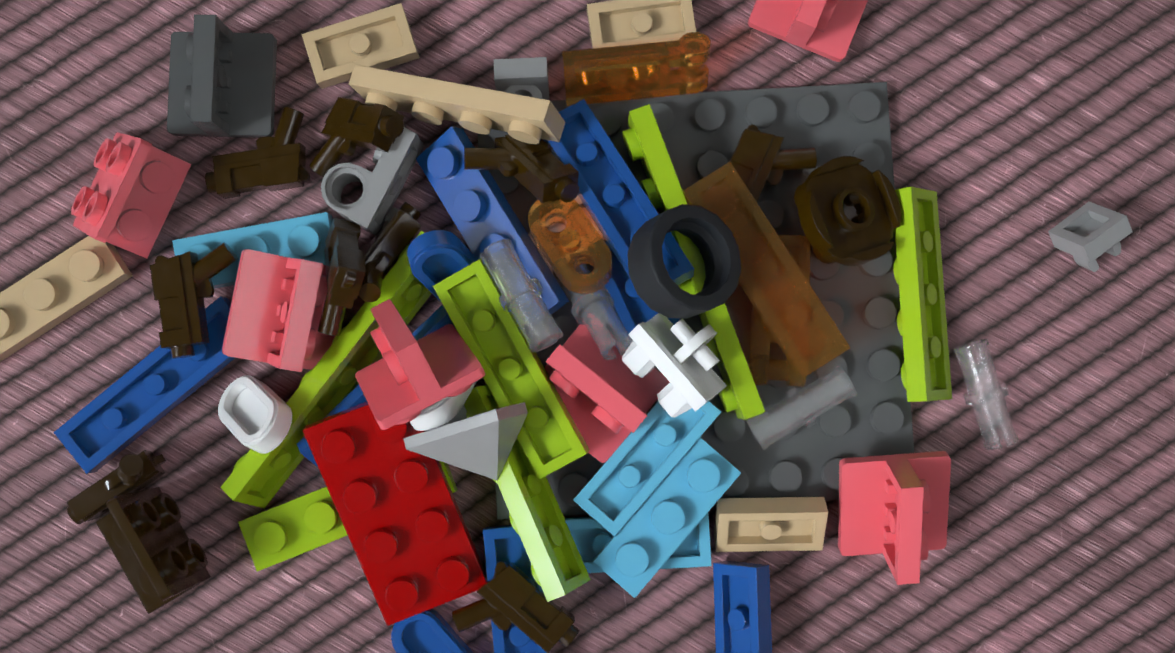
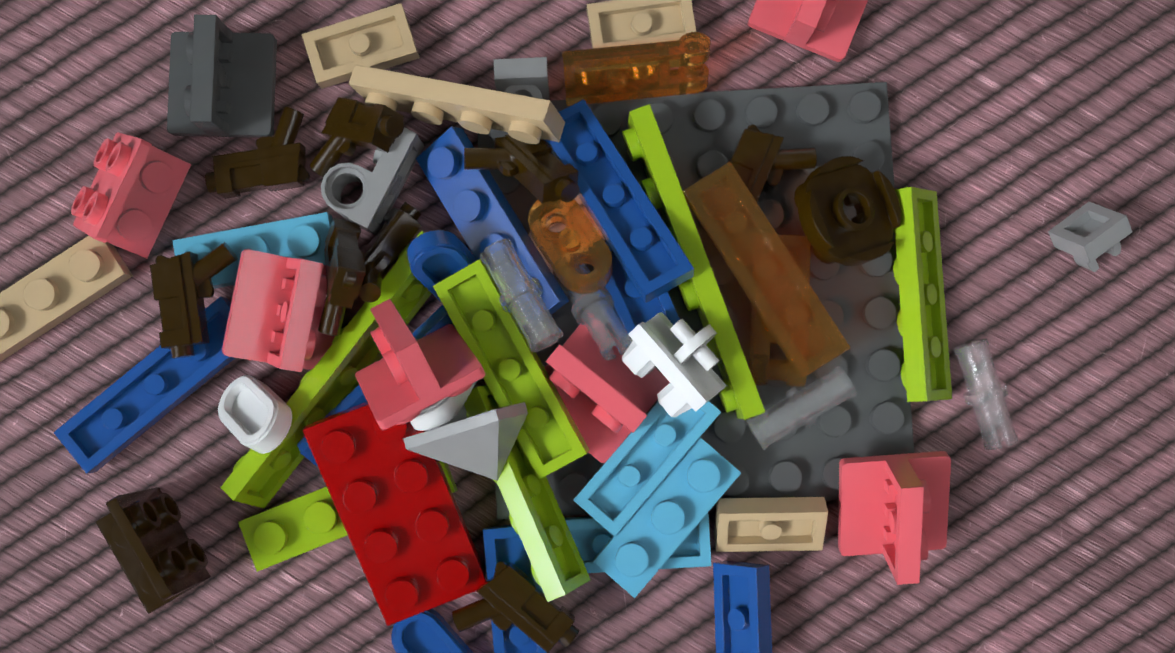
dark brown piece [66,450,166,524] -> none
black tyre [627,204,741,319] -> none

